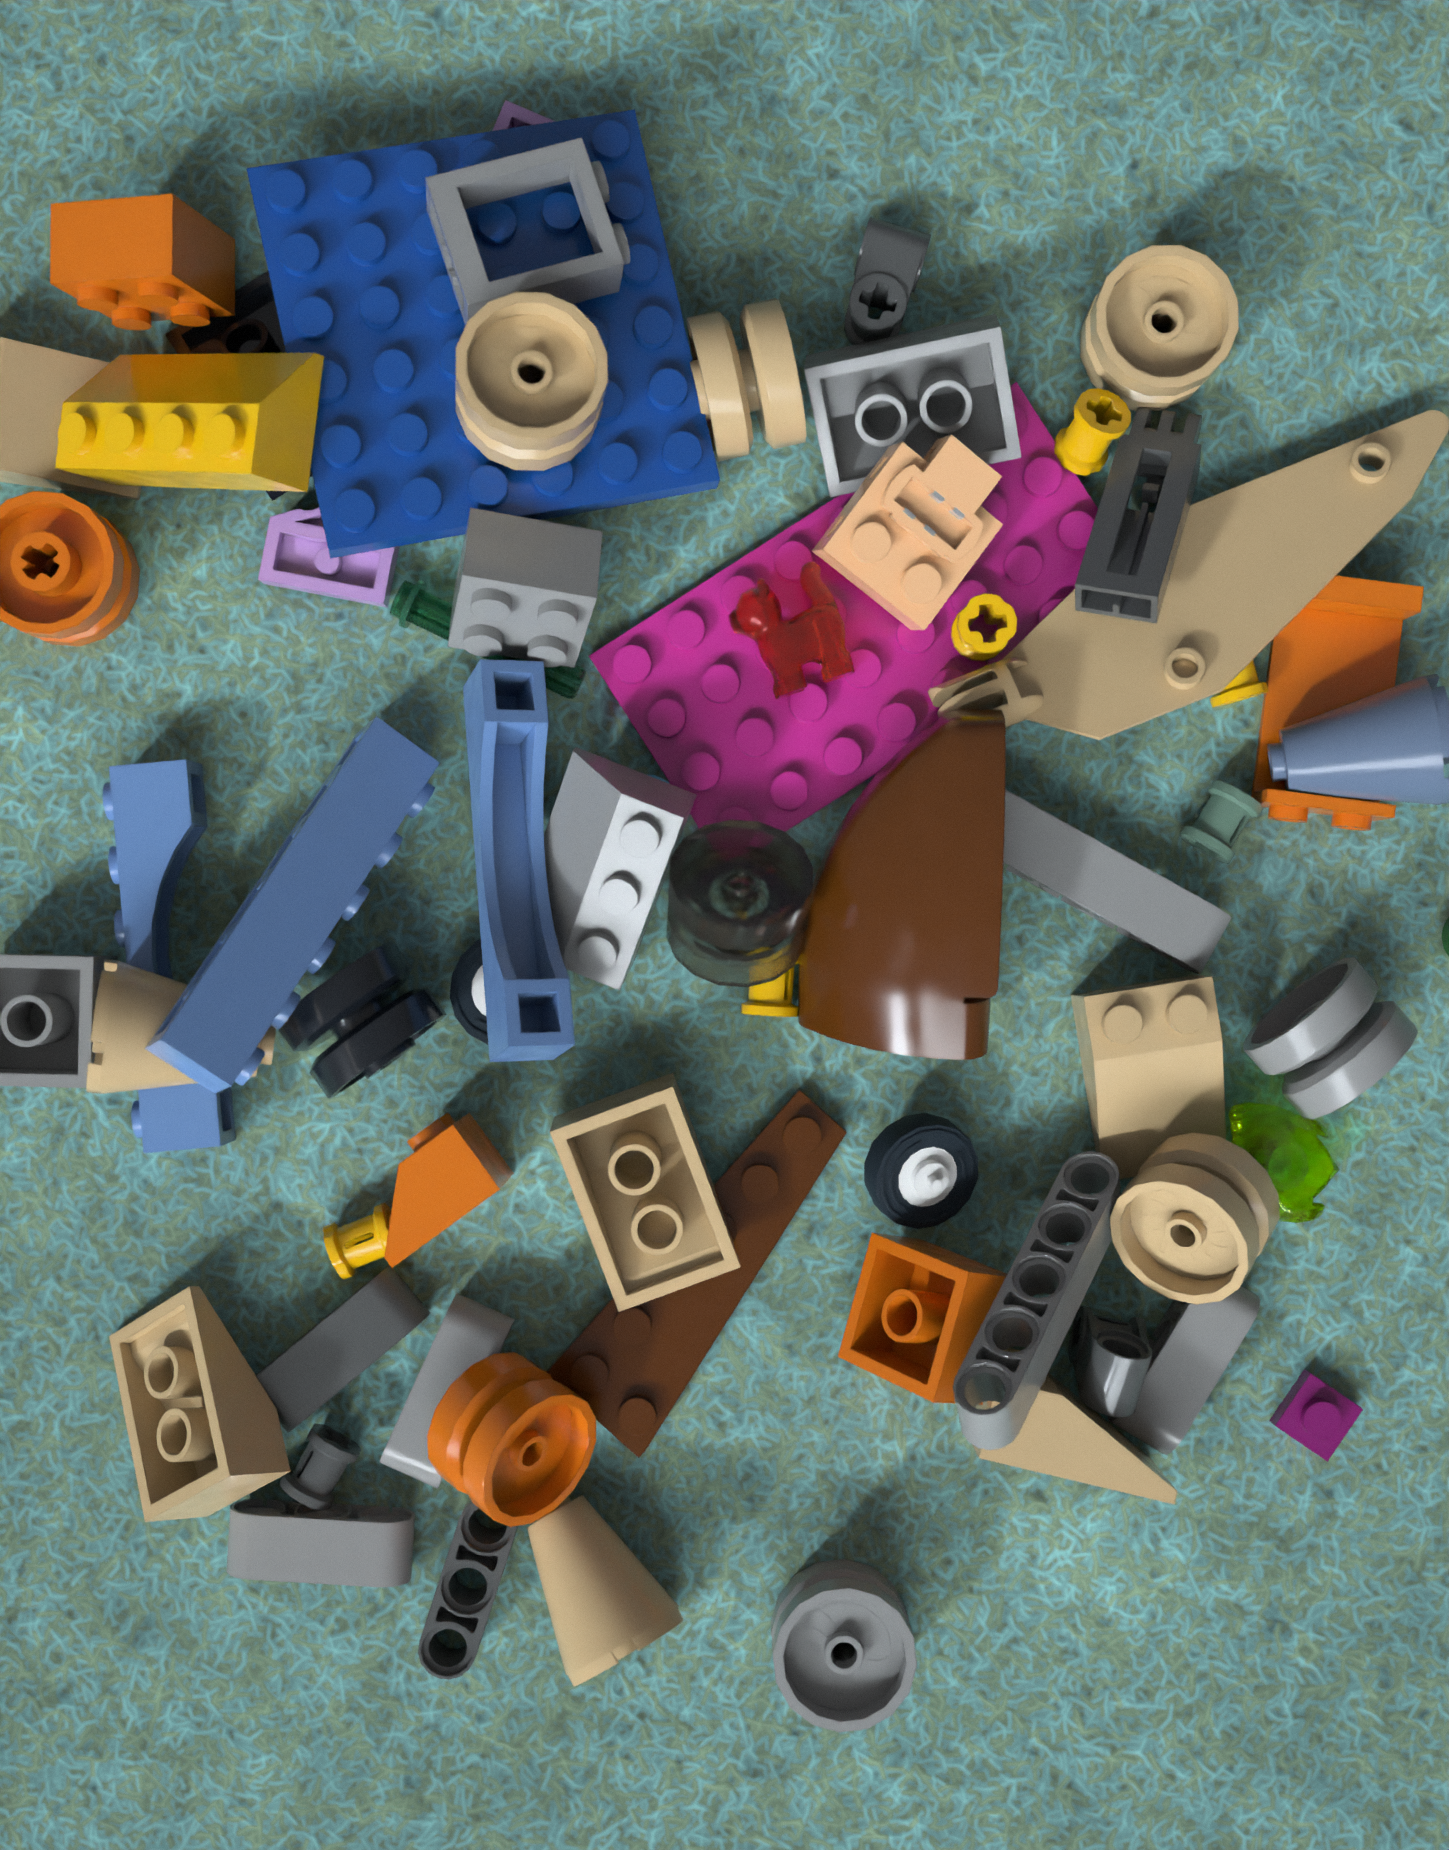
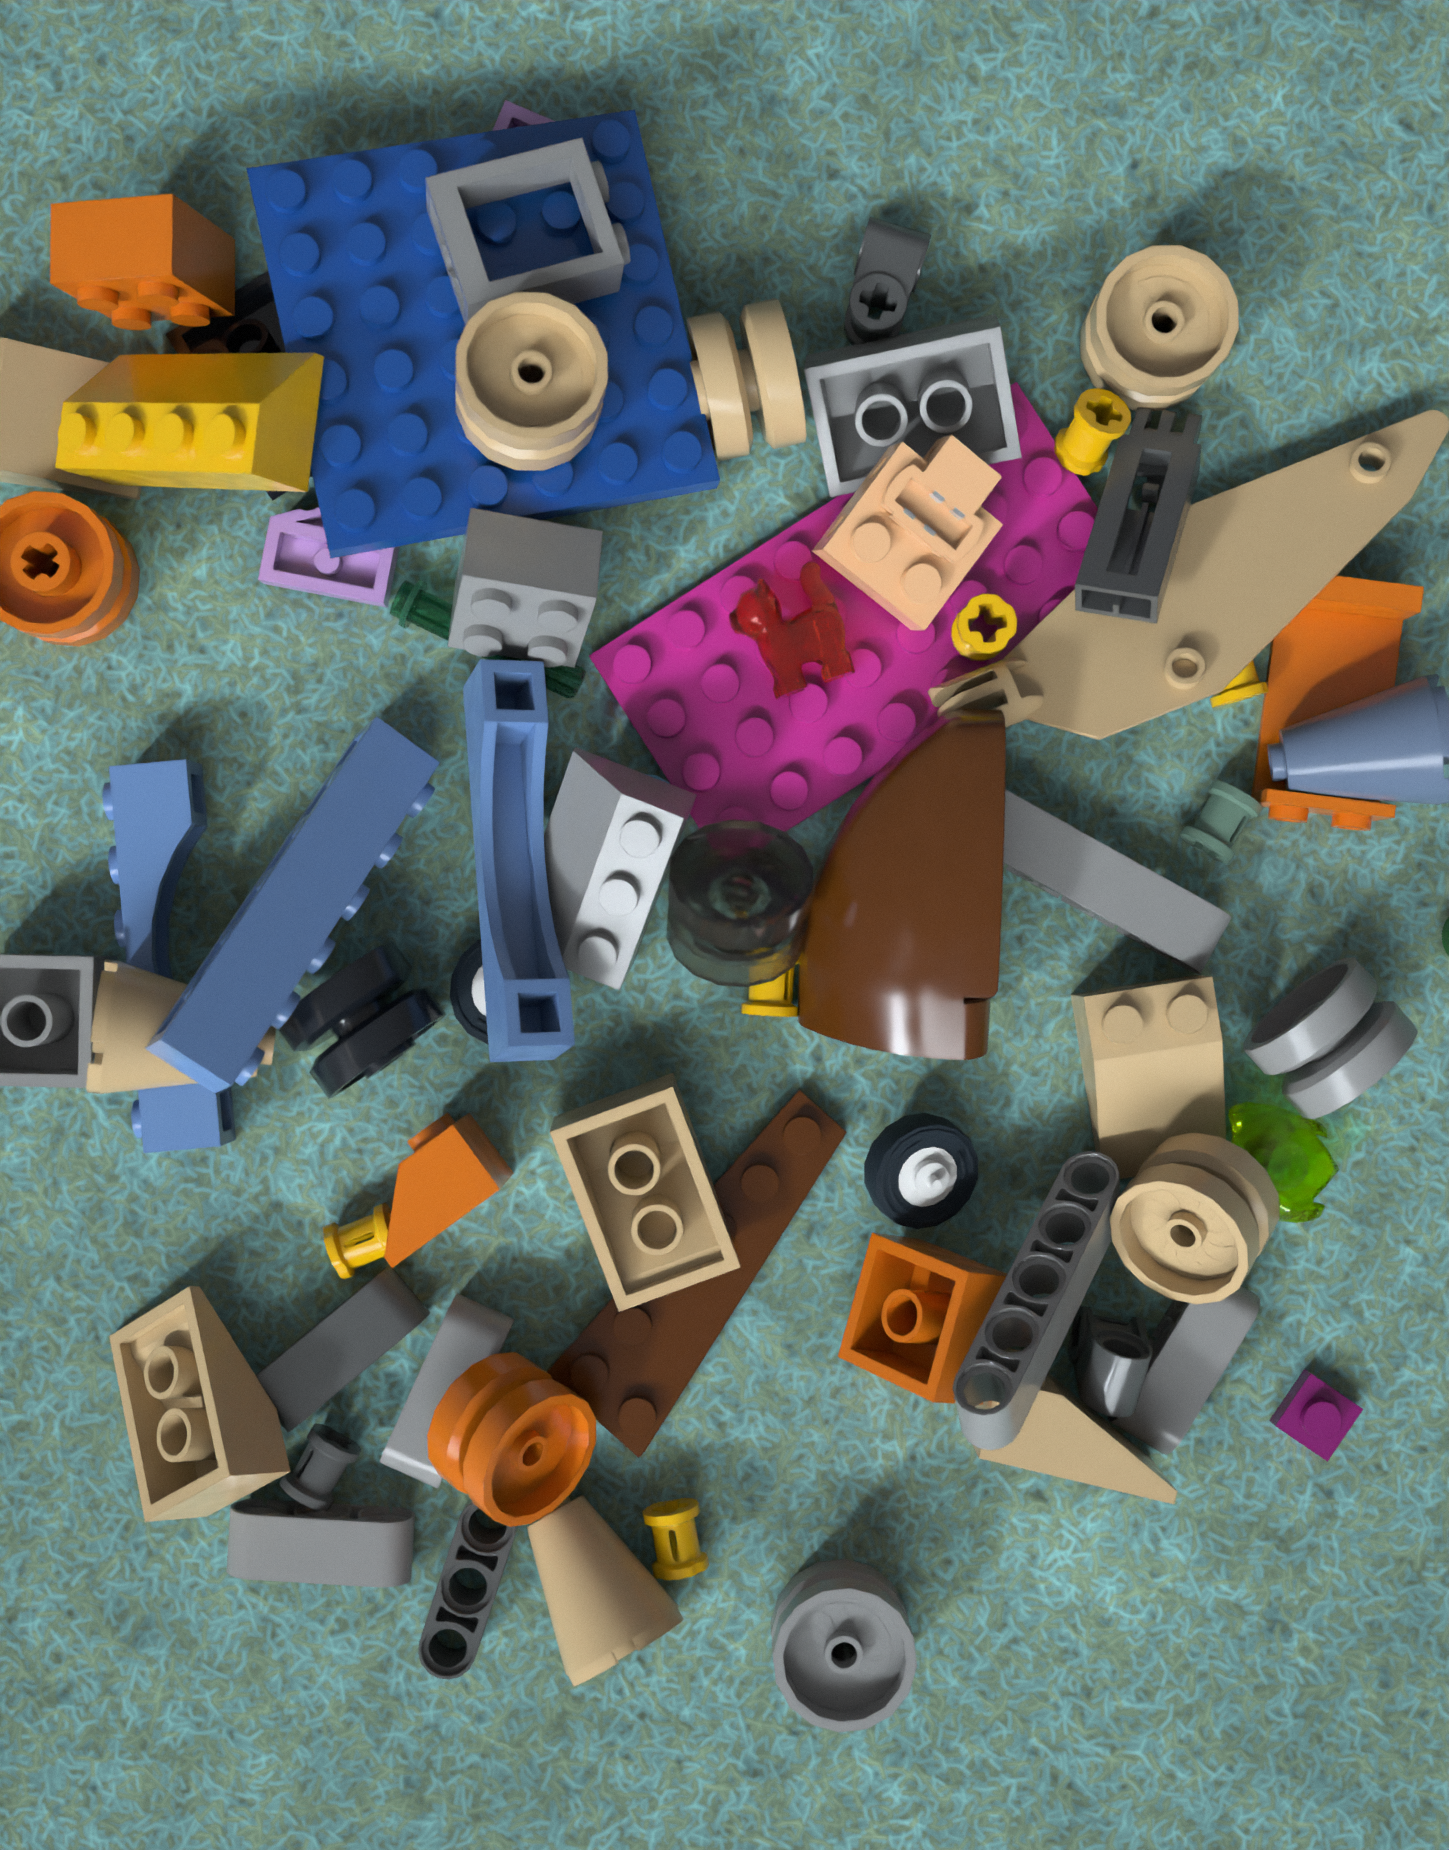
none -> yellow bush [642,1498,709,1581]

